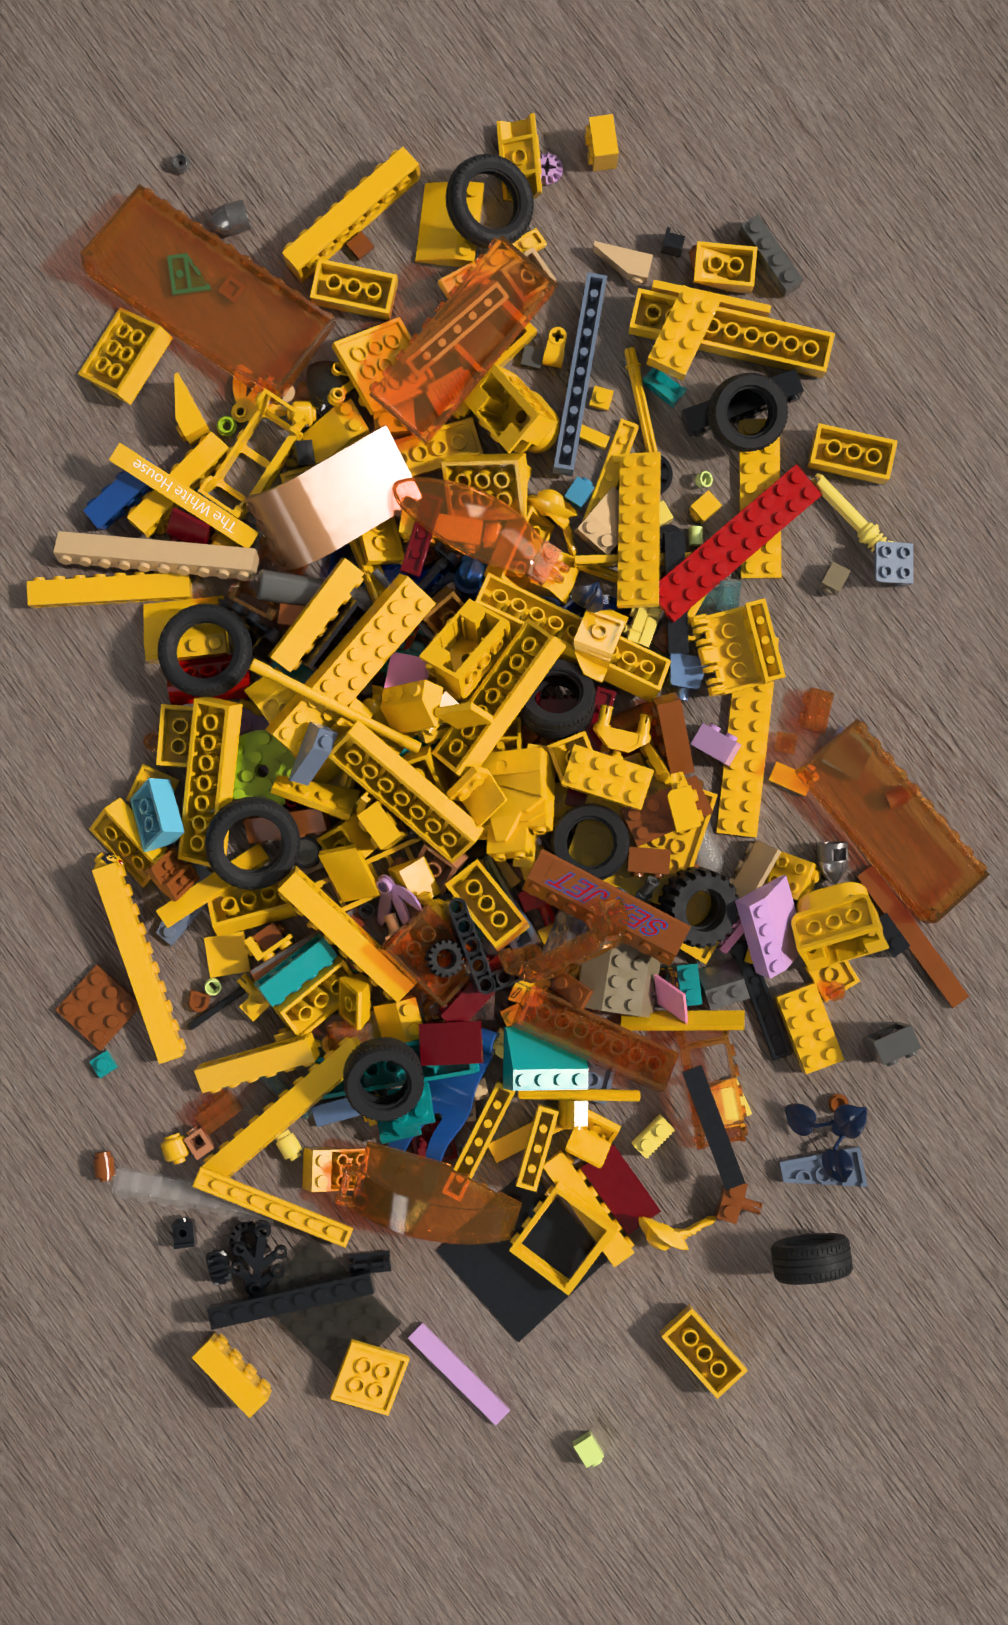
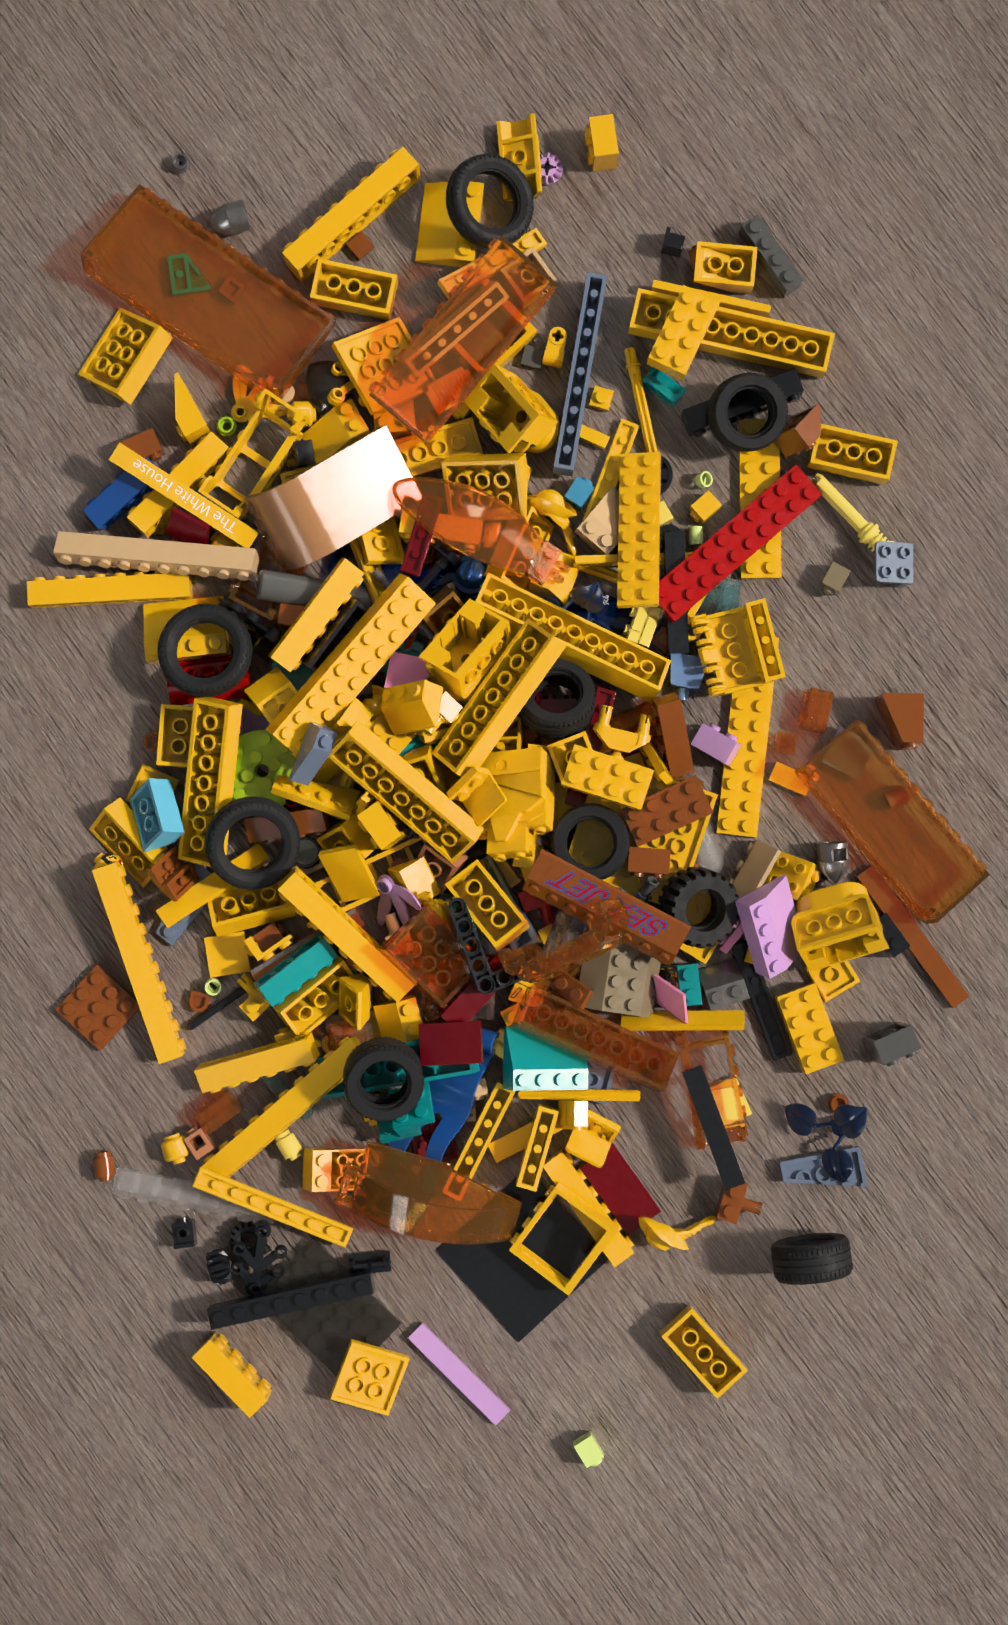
teal plate [89,1050,118,1078] -> none
yellow piece [249,658,422,754] -> none
medium blue tile [311,1097,360,1127] -> none
black hinge [358,903,375,920] -> none
black tyre [424,940,464,977] -> none
yellow tile [435,702,493,729] -> none
yellow piece [573,609,629,683] -> none
tan slope [593,241,653,285] -> none
light yellow brick [631,1114,675,1158] -> none
yellow hinge [667,771,704,833] -> none
clear orange plate [825,981,845,1001] -> none
none -> dark orange brick [116,428,165,462]
none -> dark orange slope [774,404,821,457]
none -> dark orange slope [875,693,924,750]

